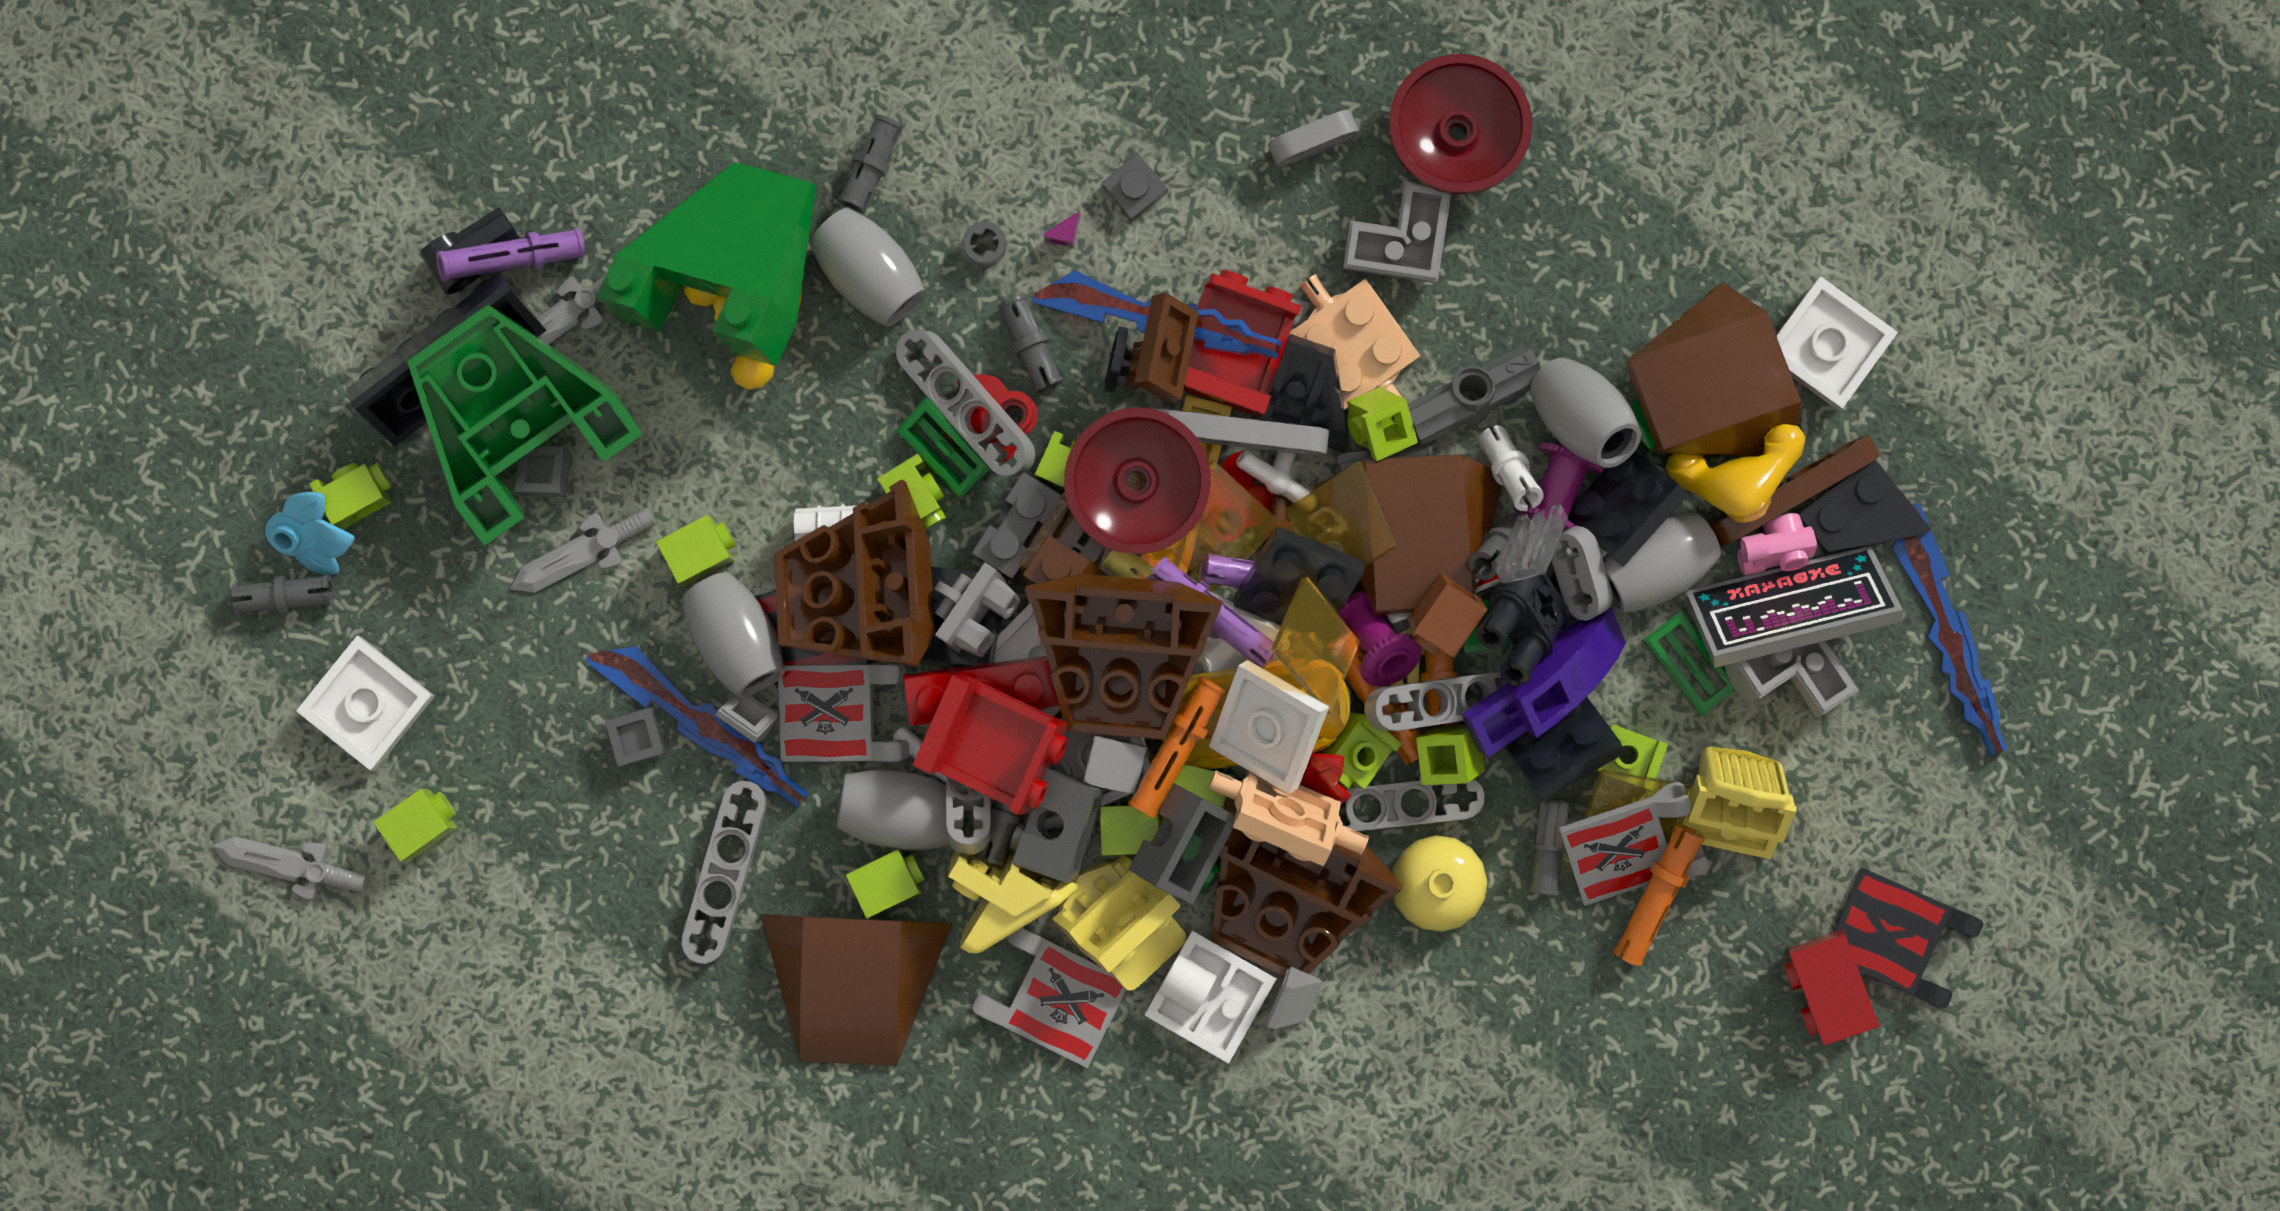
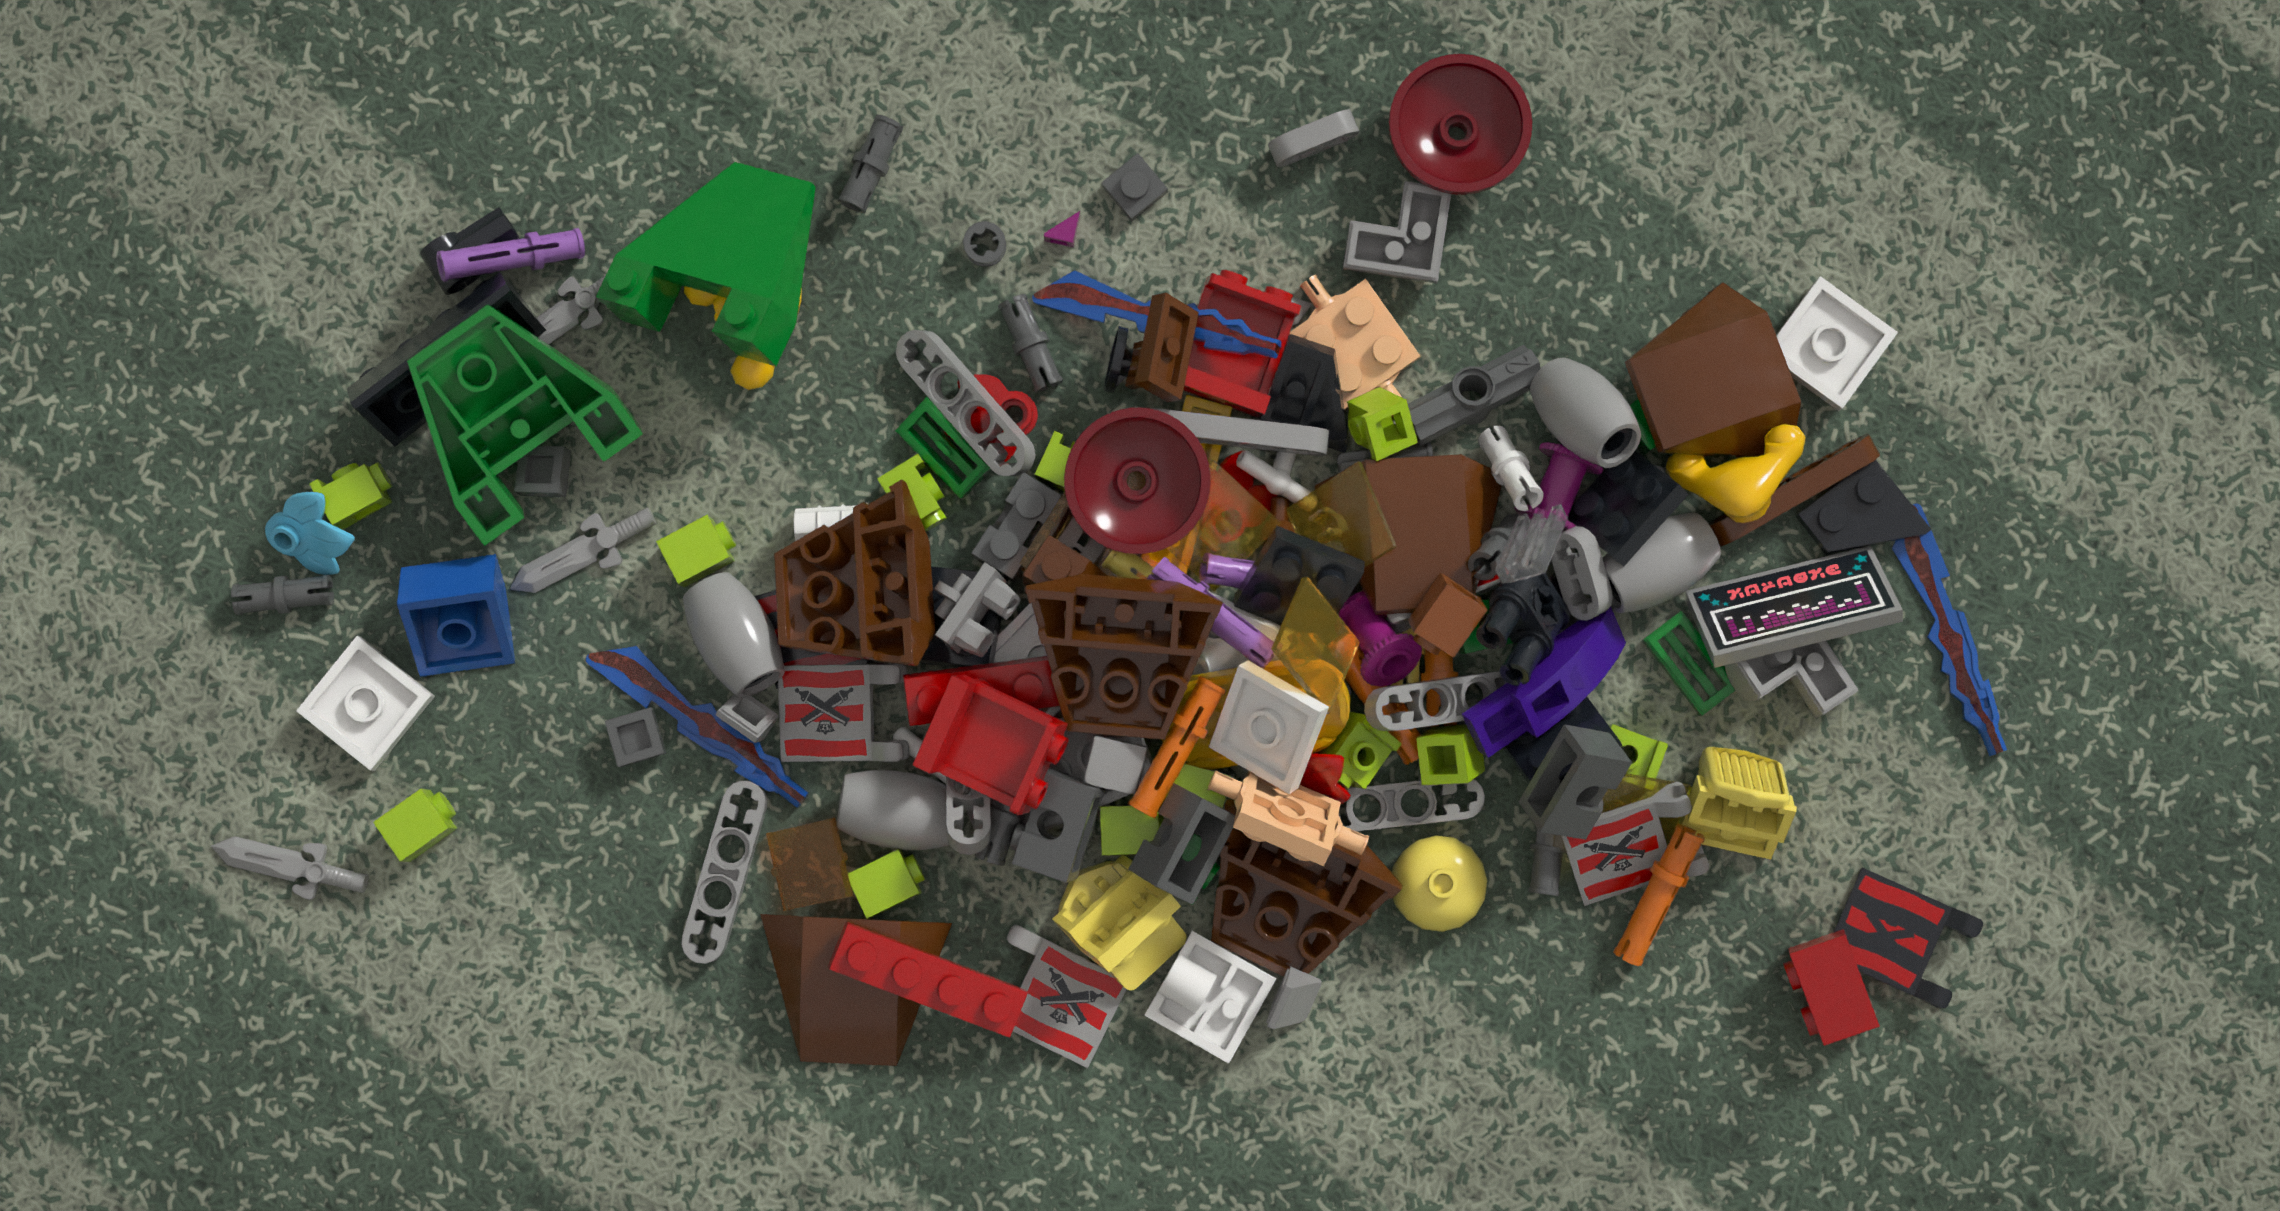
light grey piece [809,207,925,327] -> none
light yellow piece [948,850,1078,954] -> none
bright pink plate [1737,513,1817,576] -> none
none -> blue slope [397,554,515,677]
none -> clear orange piece [766,818,853,911]
none -> red plate [828,921,1028,1038]
none -> dark grey brick [1519,725,1632,840]

